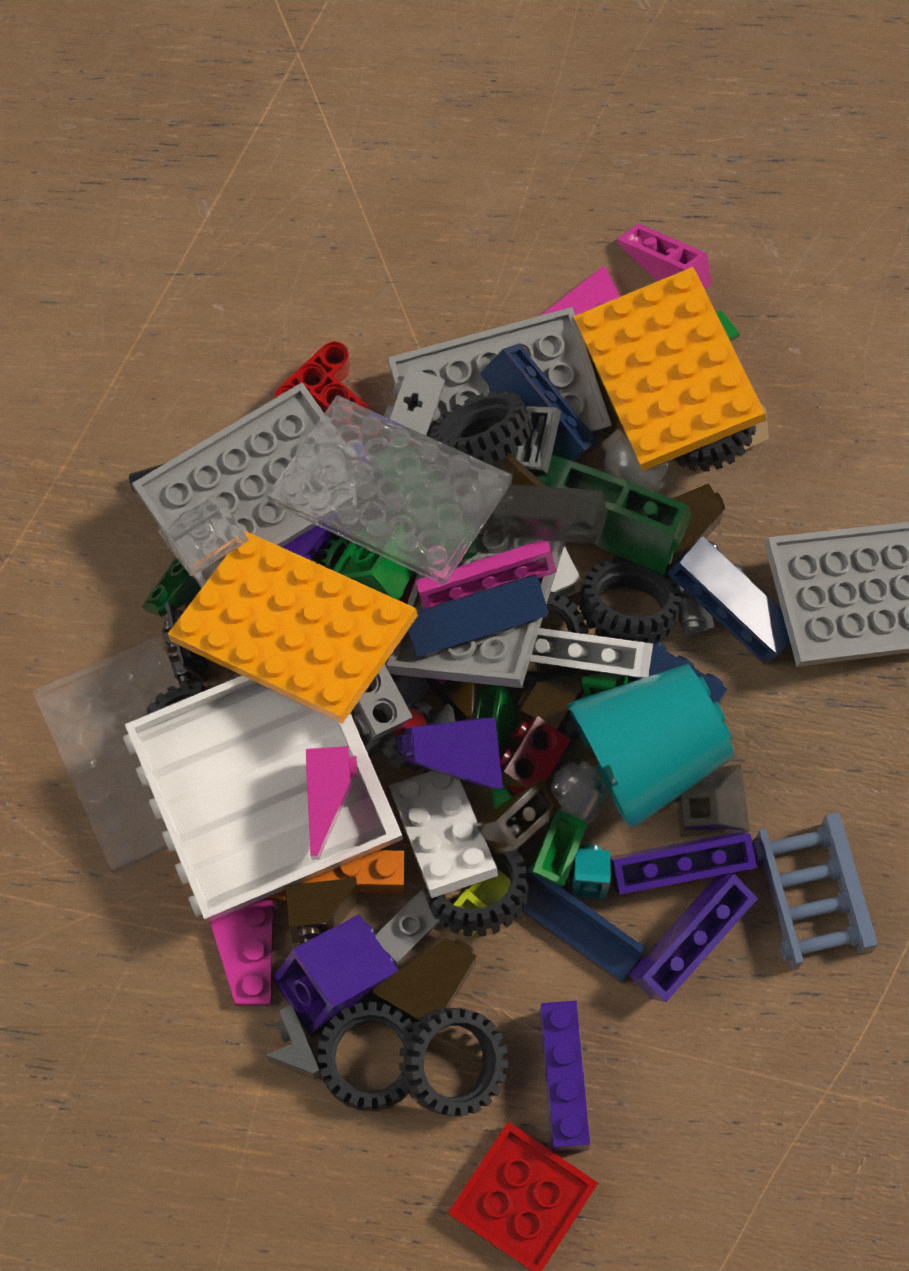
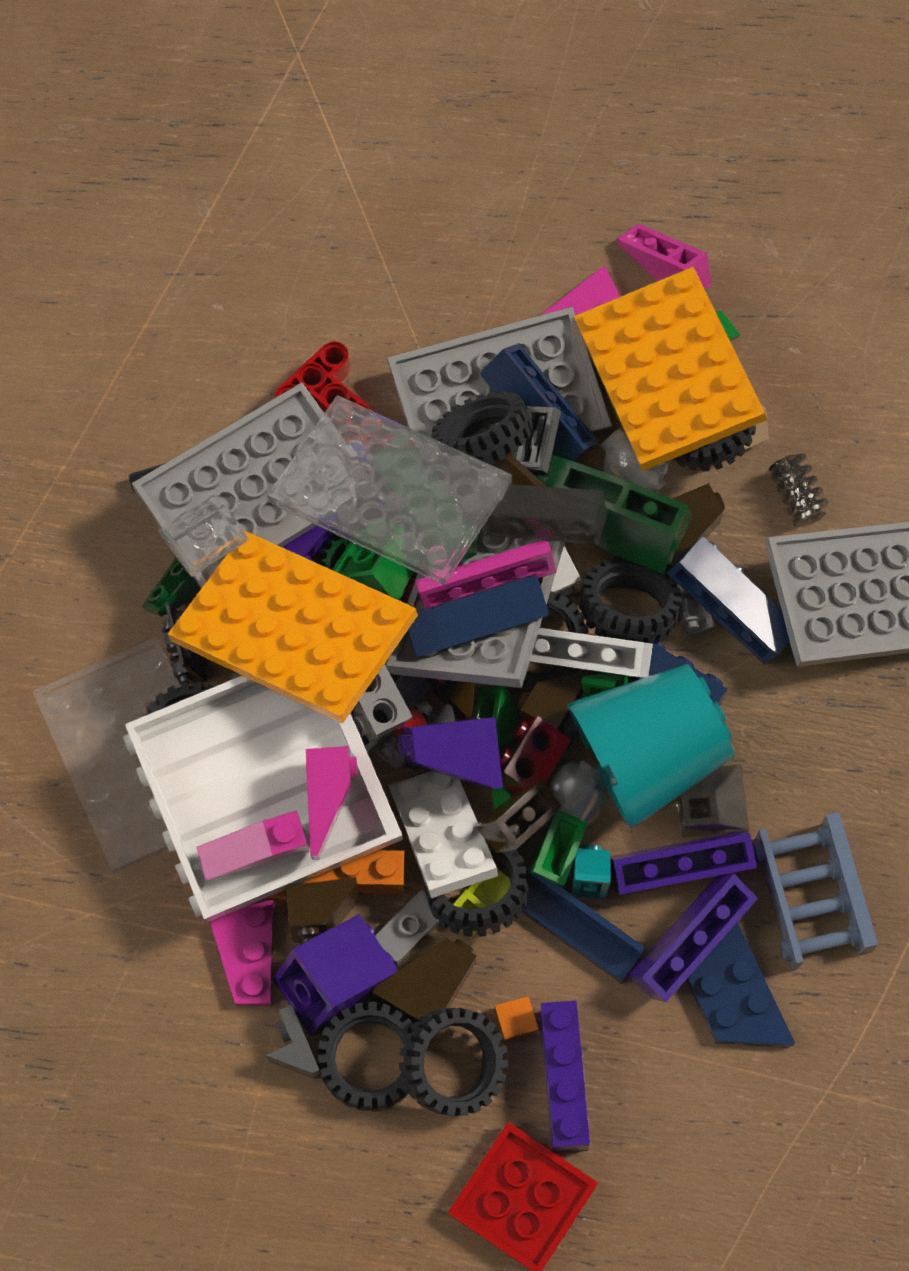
light grey brick [382,367,445,448] -> none
none -> dark pink slope [196,810,309,882]
none -> orange tile [494,996,539,1042]
none -> dark blue wing [686,922,795,1048]
none -> clear smoke piece [768,453,829,527]

